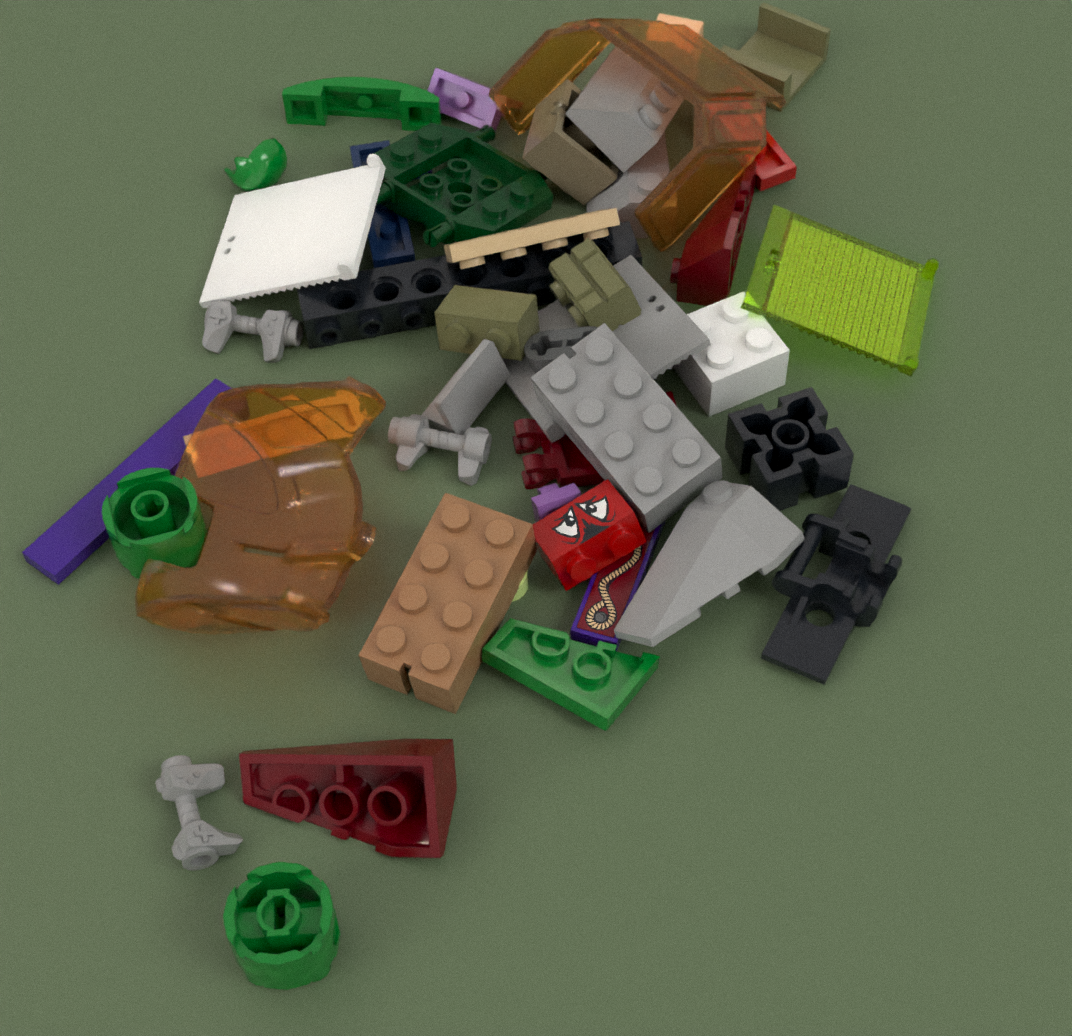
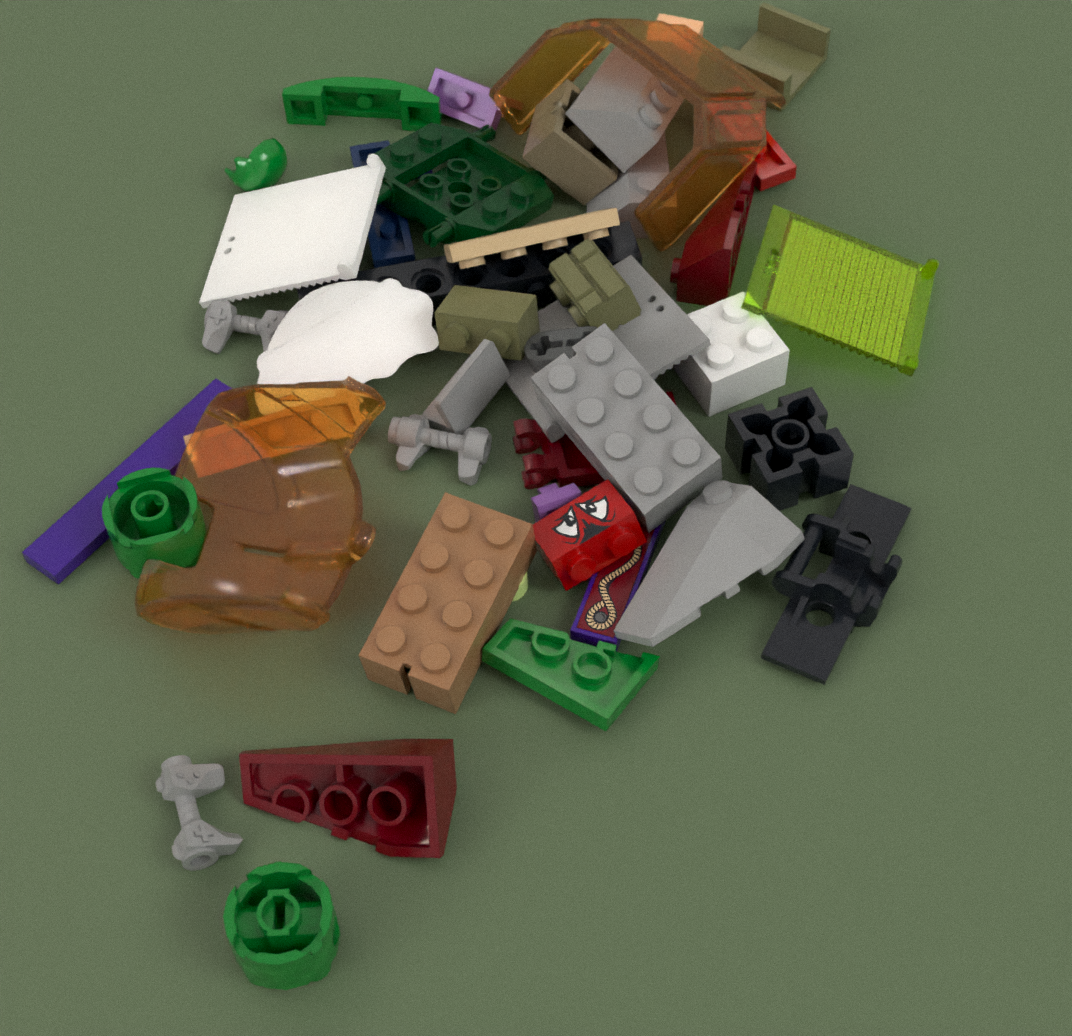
none -> white sticker [255,278,439,410]

